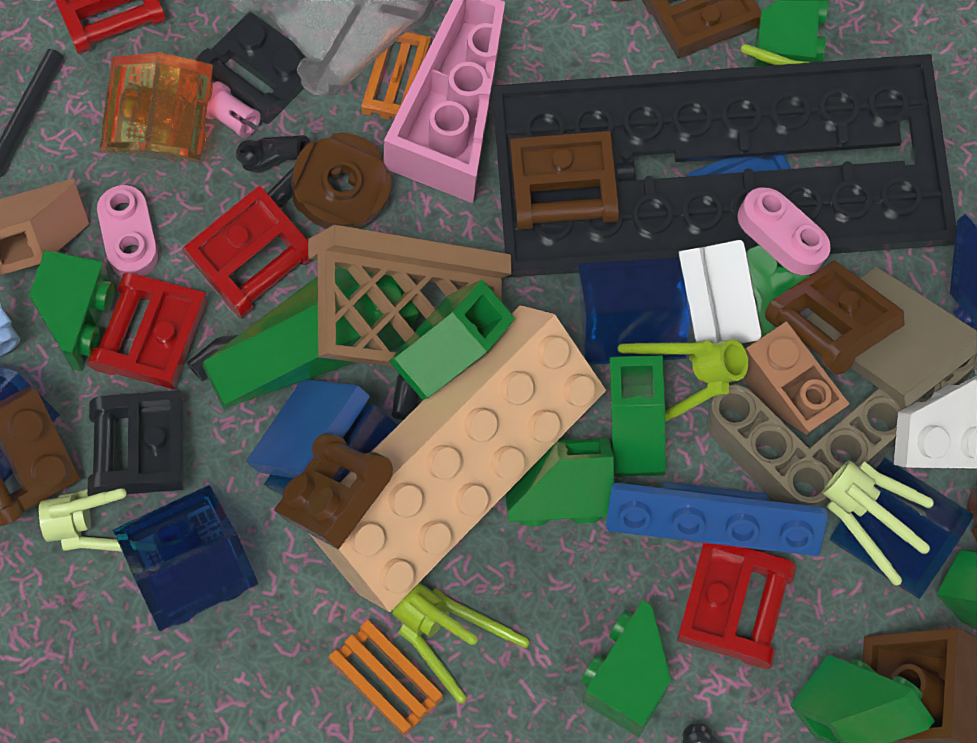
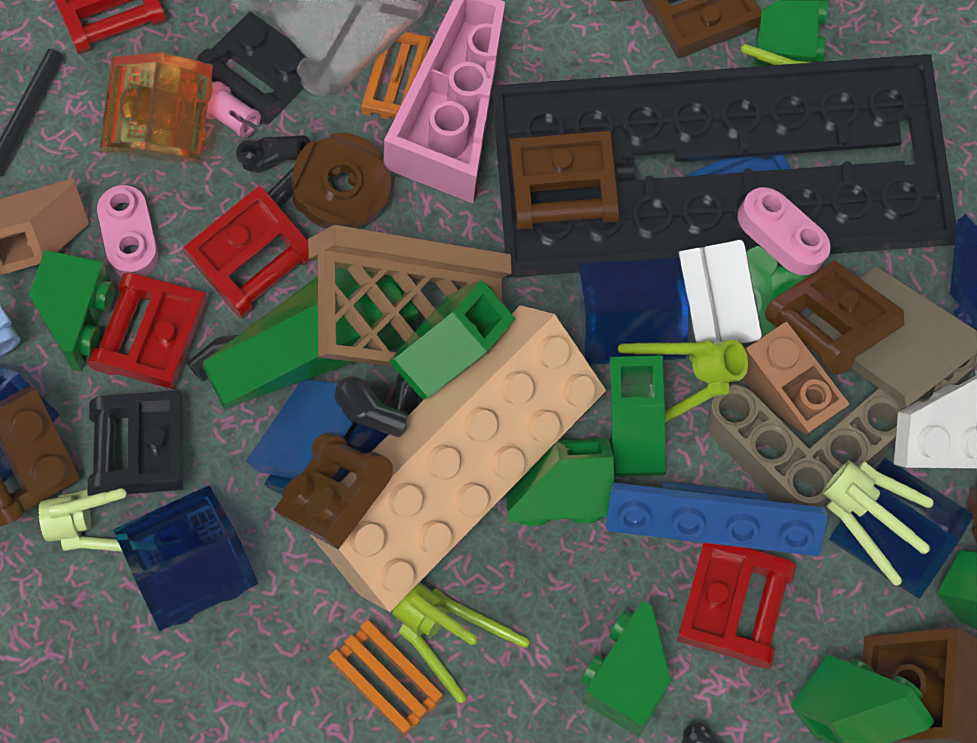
none -> black arm [334,376,408,437]

